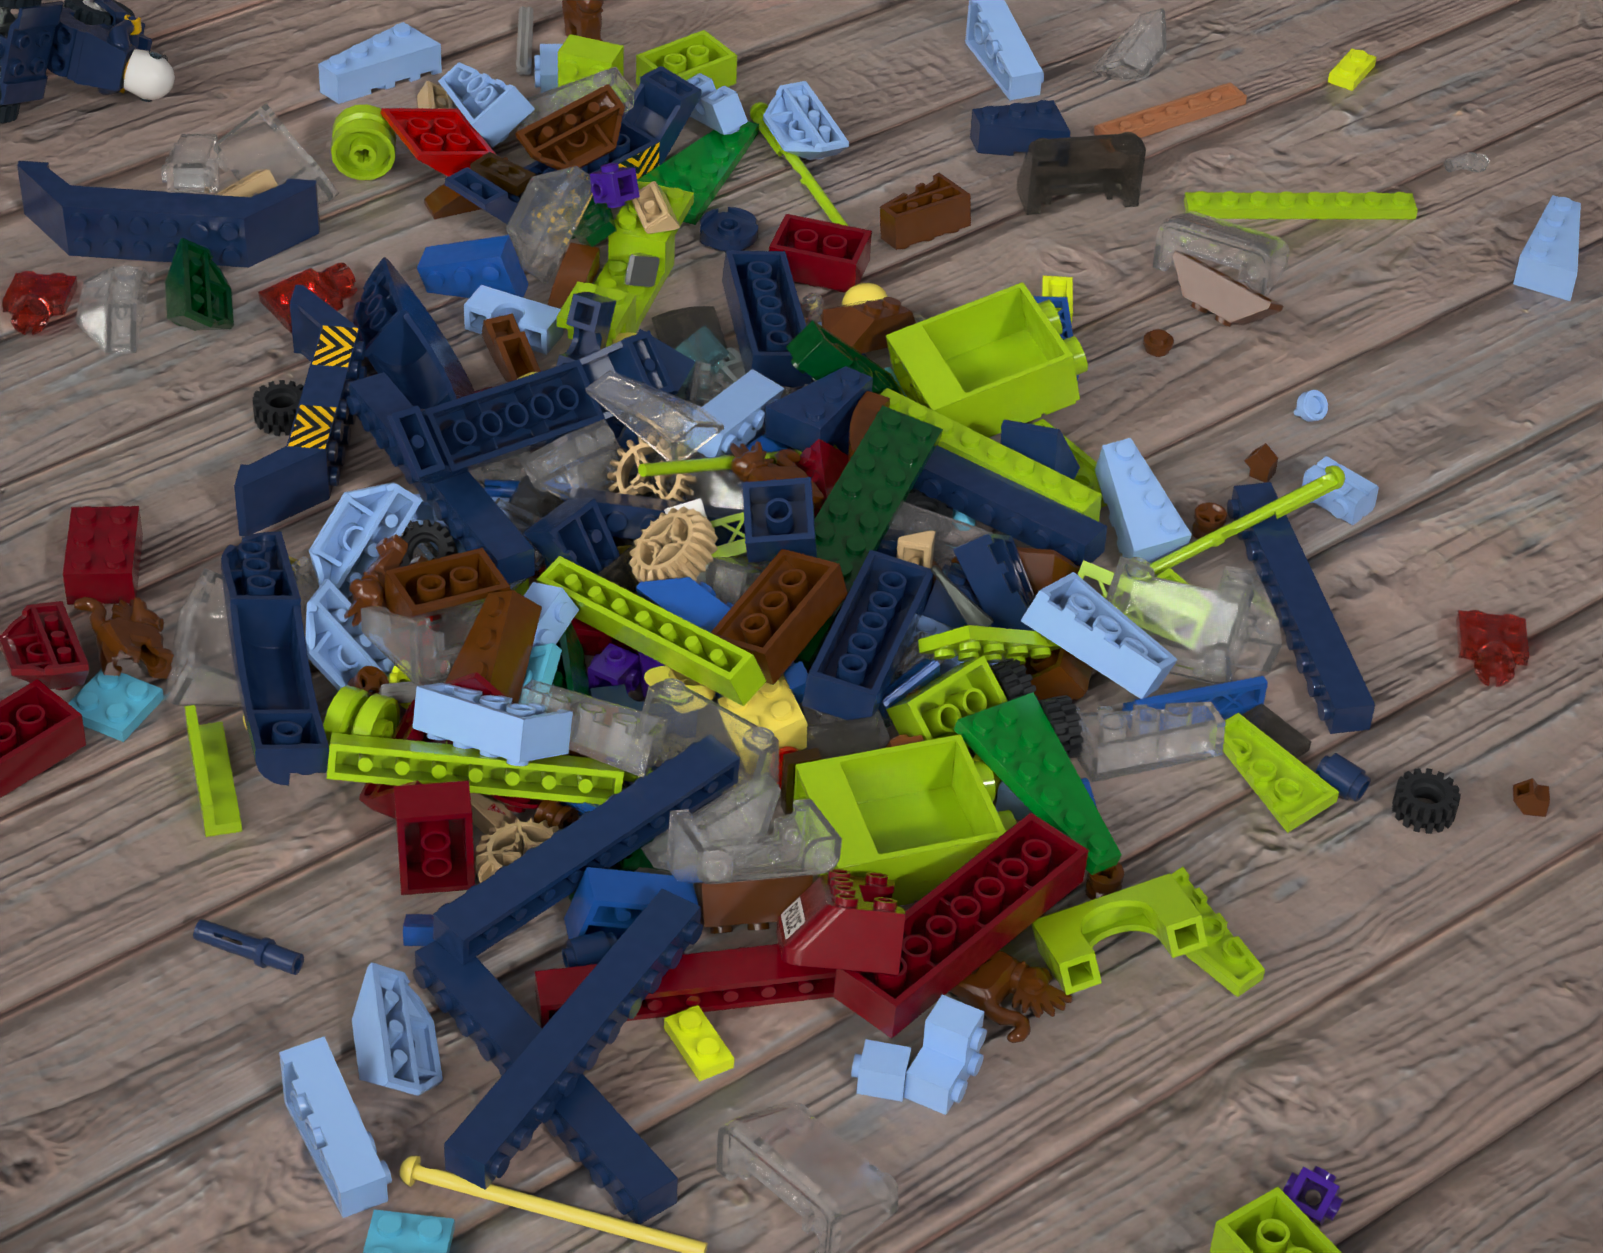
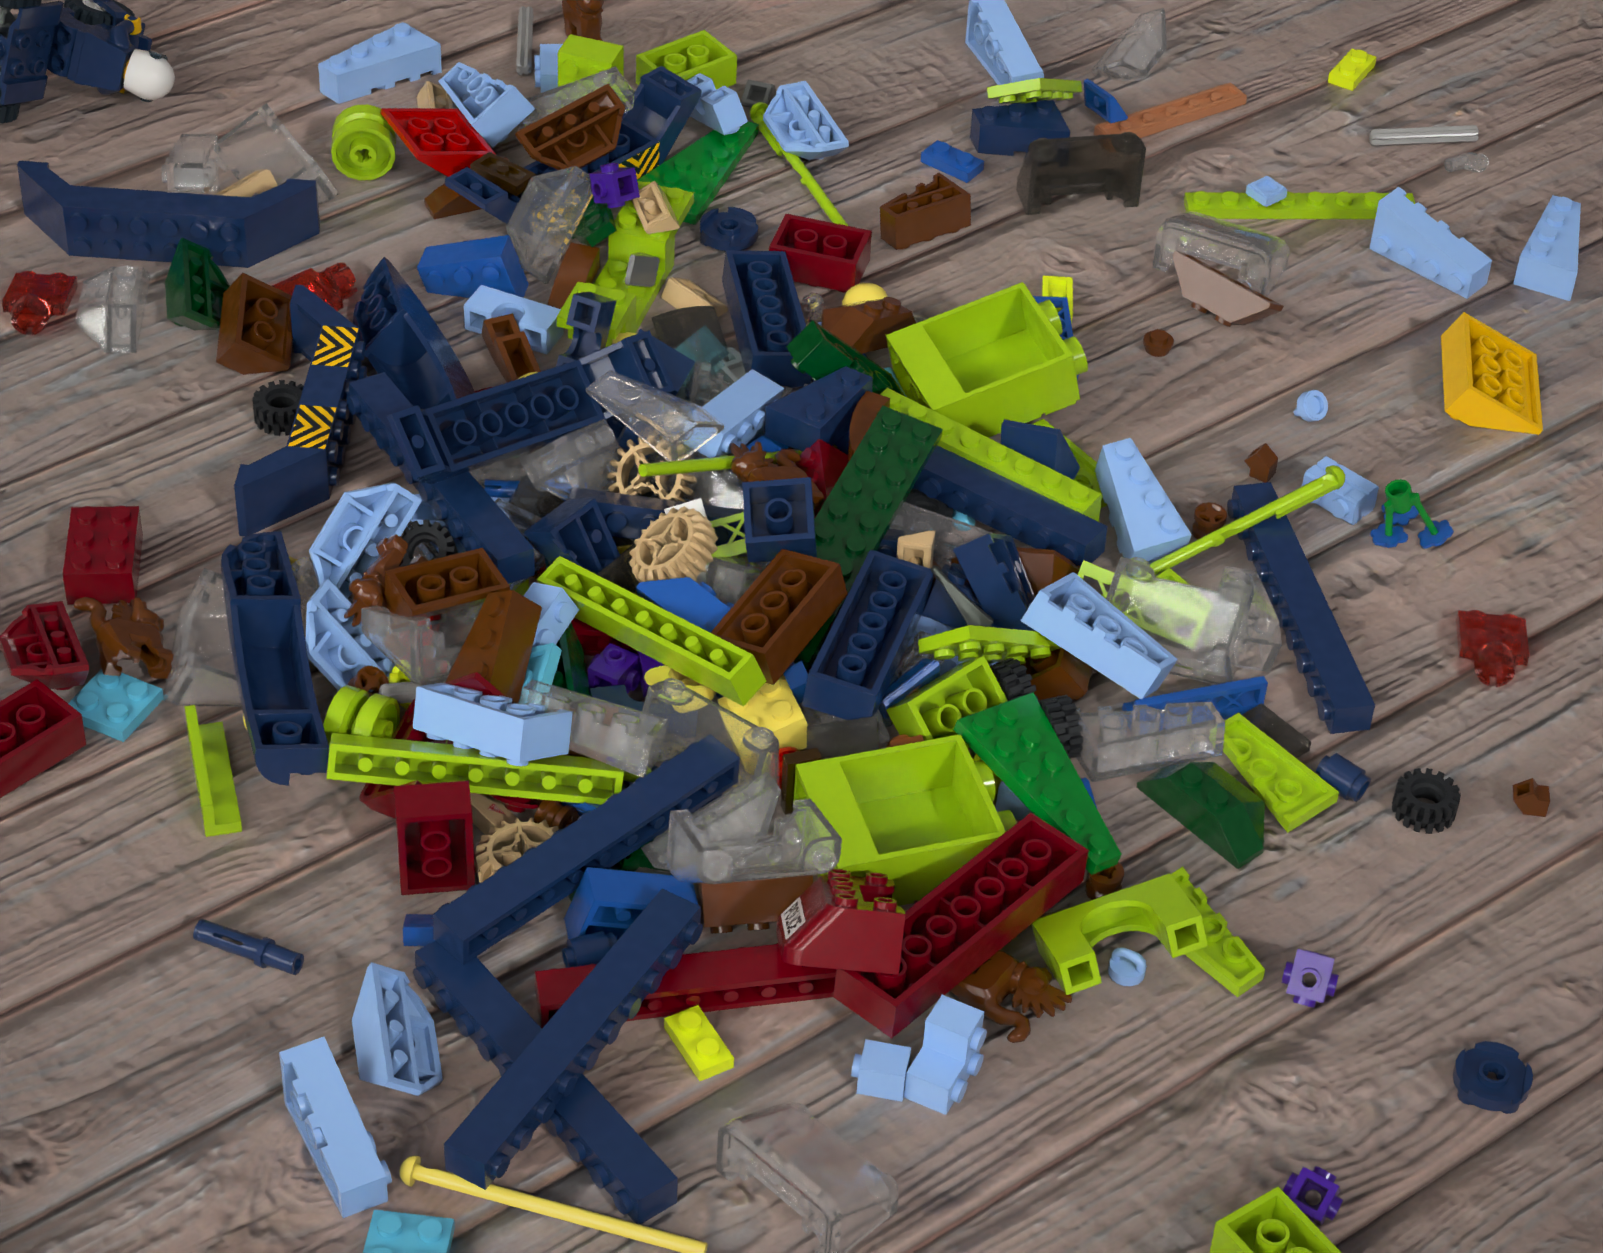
none -> reddish brown slope [216,273,293,375]
none -> tan slope [661,277,728,325]
none -> dark grey slope [741,79,776,108]
none -> blue plate [920,140,984,183]
none -> lime plate [987,78,1082,104]
none -> blue slope [1084,79,1128,123]
none -> light blue tile [1108,947,1147,986]
none -> dark green wedge [1136,762,1265,869]
none -> light blue tile [1245,176,1288,207]
none -> brick [1281,948,1339,1008]
none -> light grey axle [1369,125,1479,146]
none -> light blue wedge [1369,187,1492,299]
none -> plant [1370,479,1454,549]
none -> yellow slope [1441,312,1543,435]
none -> dark blue plate [1453,1041,1533,1114]

